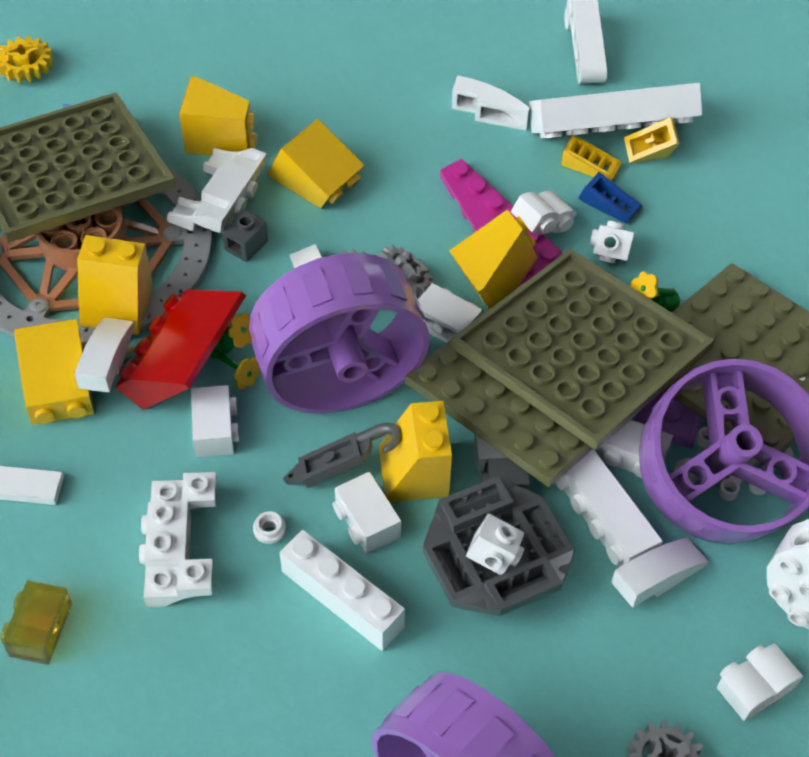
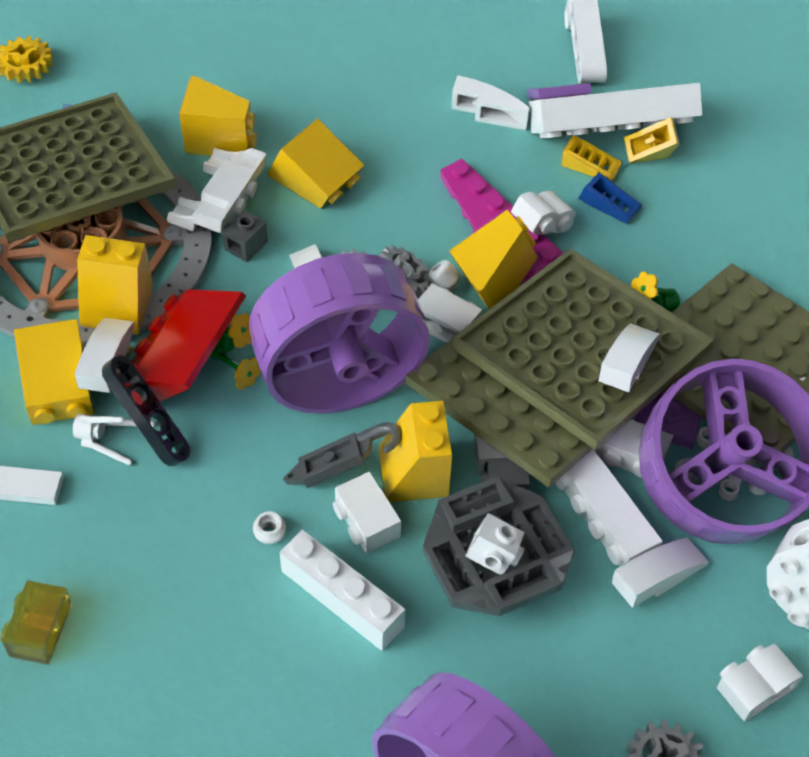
white bracket [139,472,217,607] -> none
white brick [191,385,239,458] -> none
white brick [590,220,635,263] -> none
none -> white plant [73,414,156,465]
none -> black beam [102,355,190,466]
none -> white piece [427,260,460,291]
none -> medium lavender tile [527,83,591,100]
none -> white slope [598,324,660,392]

